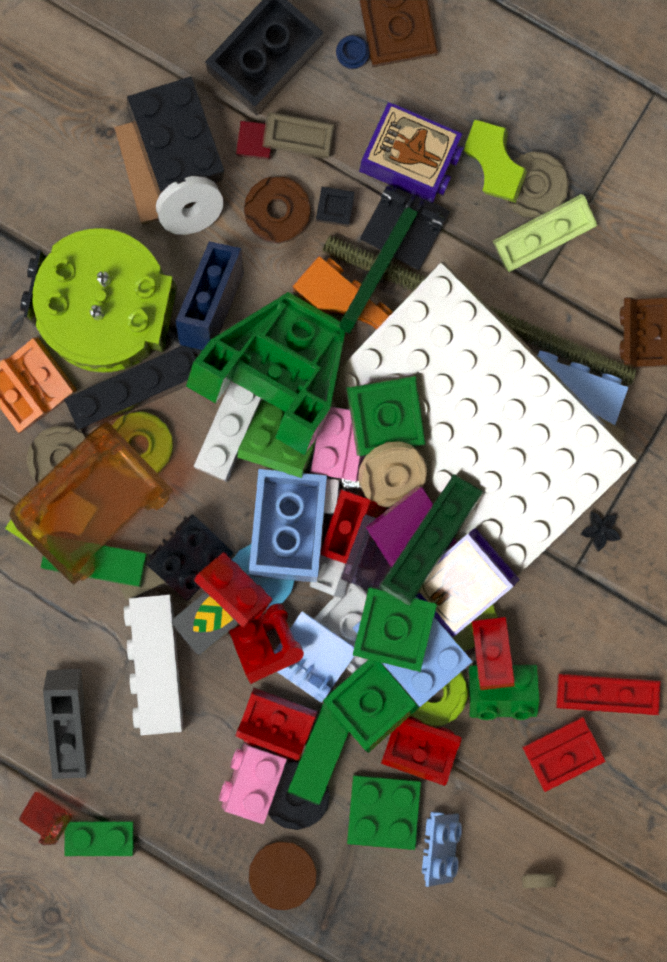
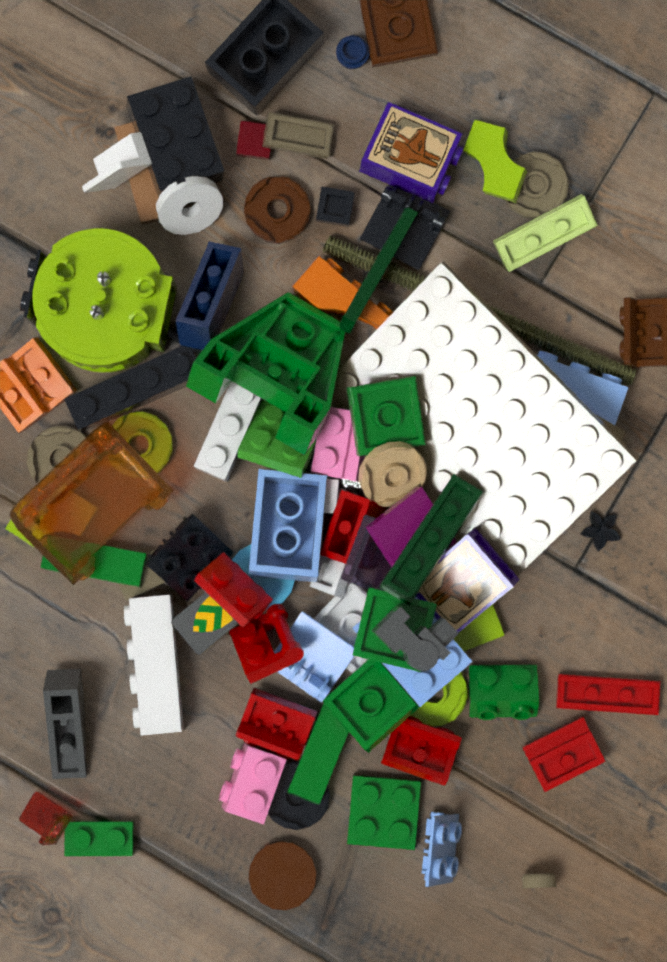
red plate [472,617,515,690] -> none
none -> white panel [82,132,152,193]
none -> dark grey hips [371,606,459,671]

